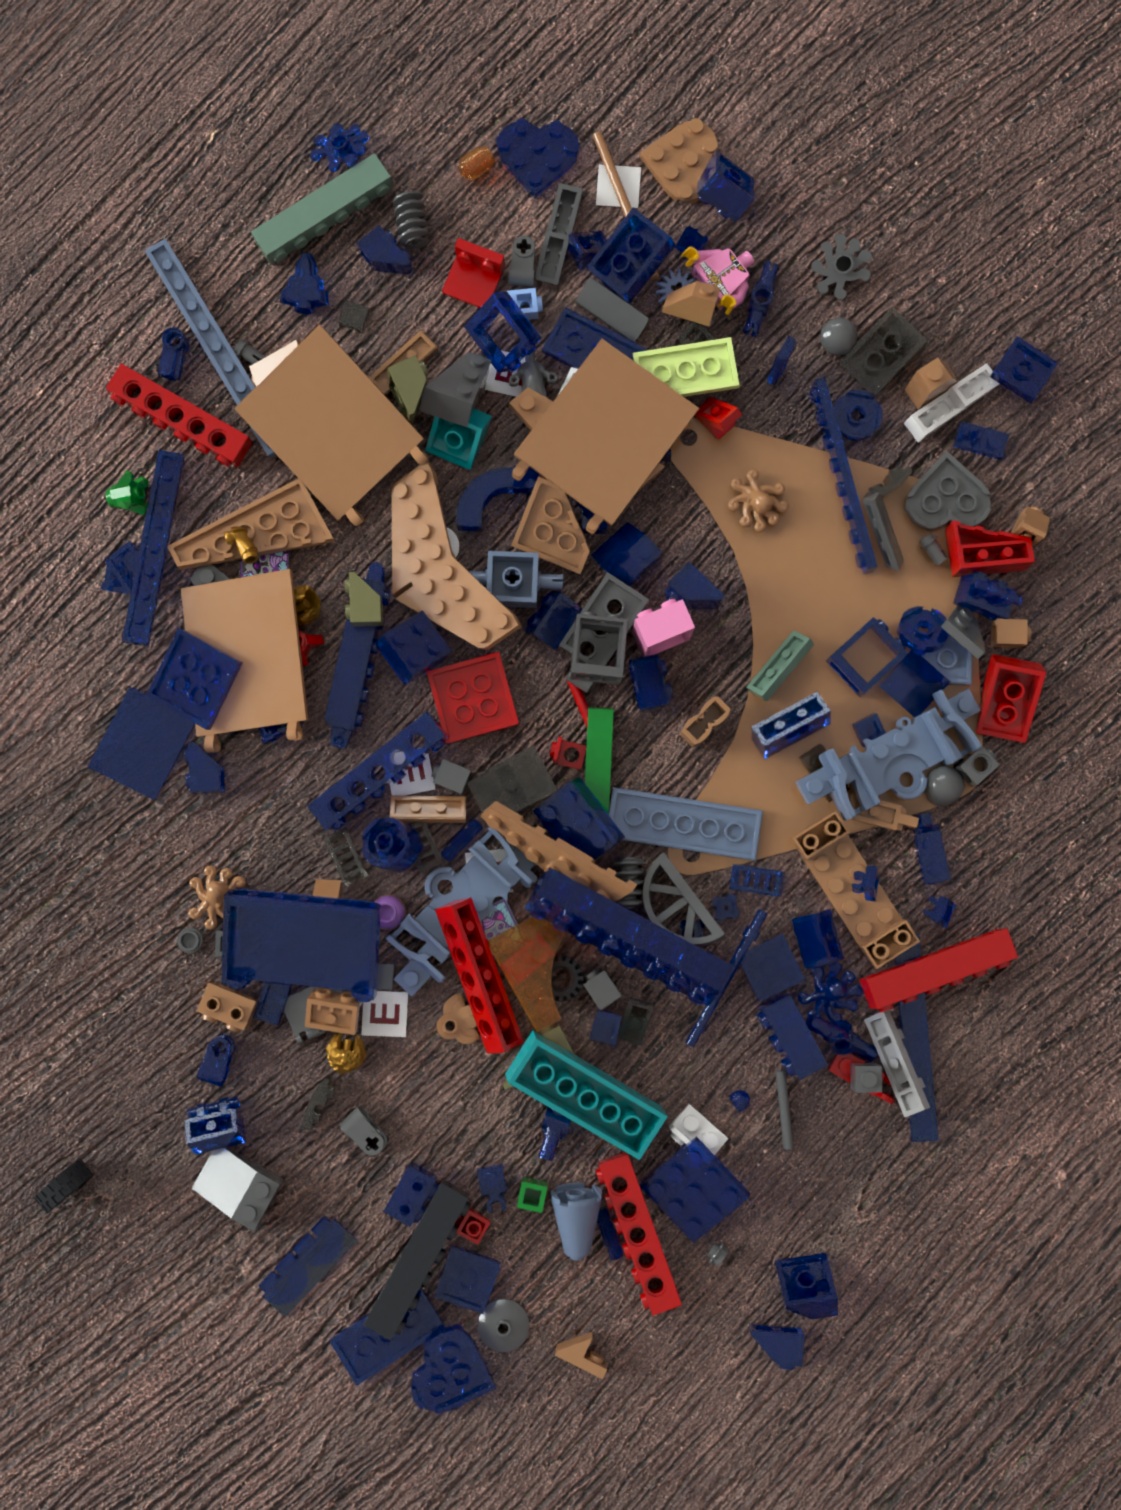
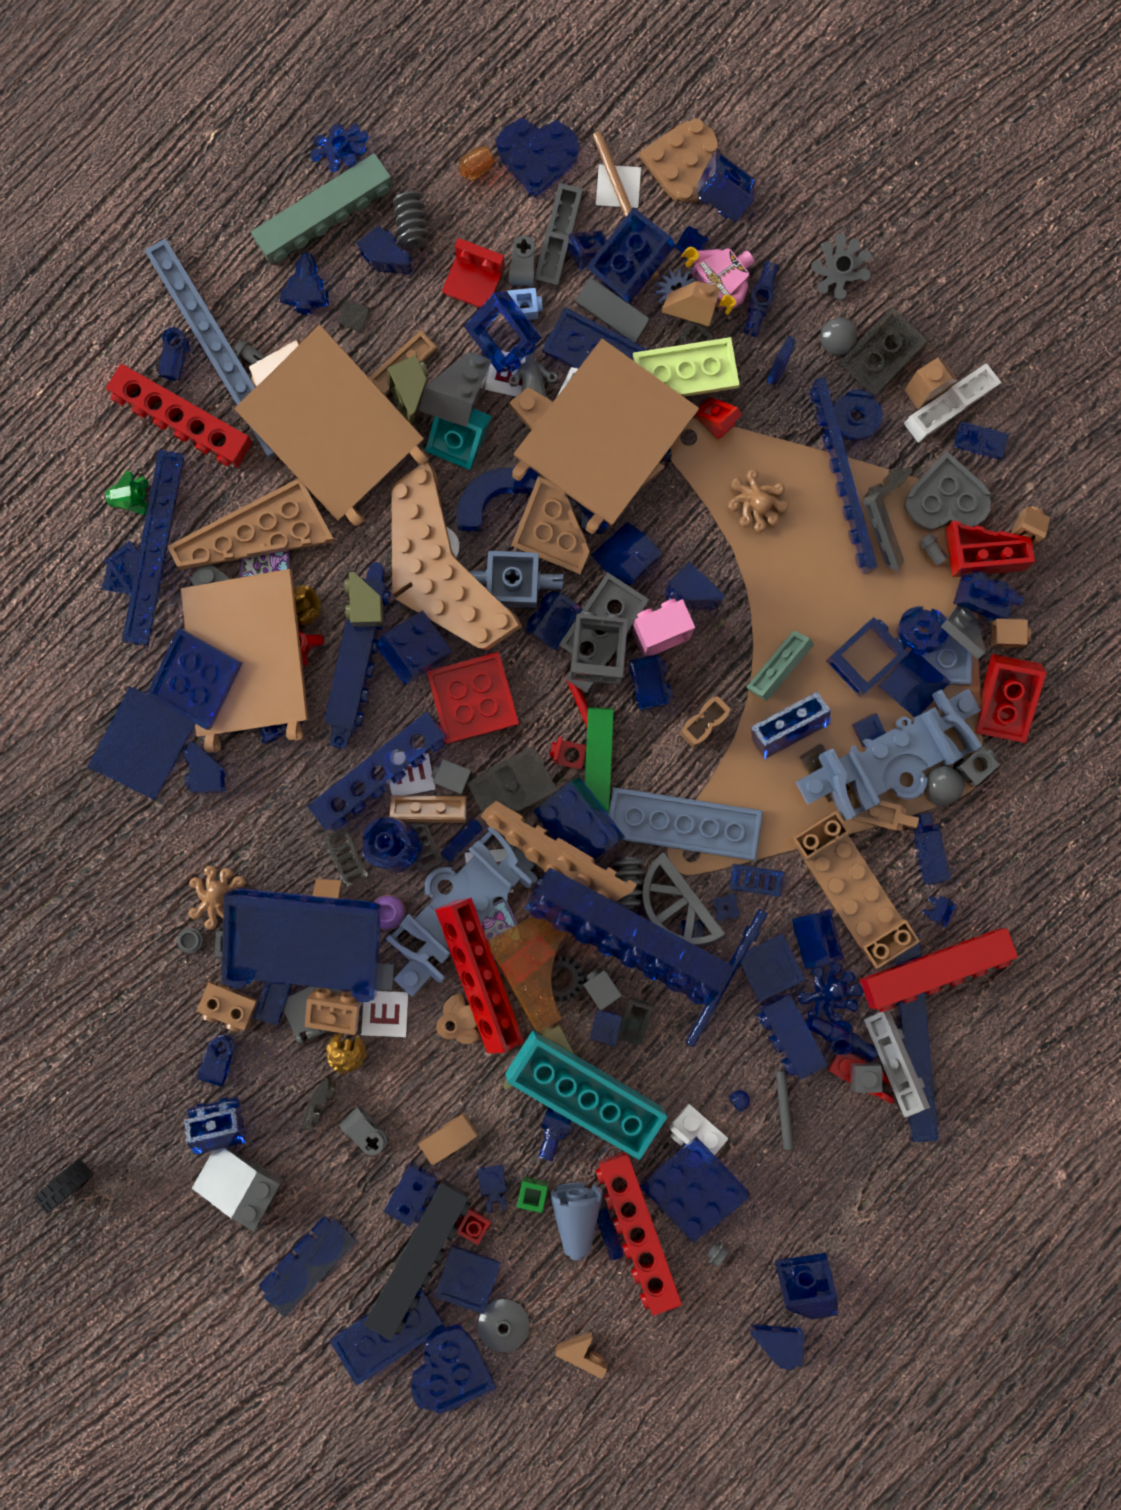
pearl gold arm [224,526,258,564] -> none
clear blue tile [852,865,879,901] -> none
clear blue plate [989,336,1058,404] -> none
none -> medium nougat slope [418,1113,478,1165]

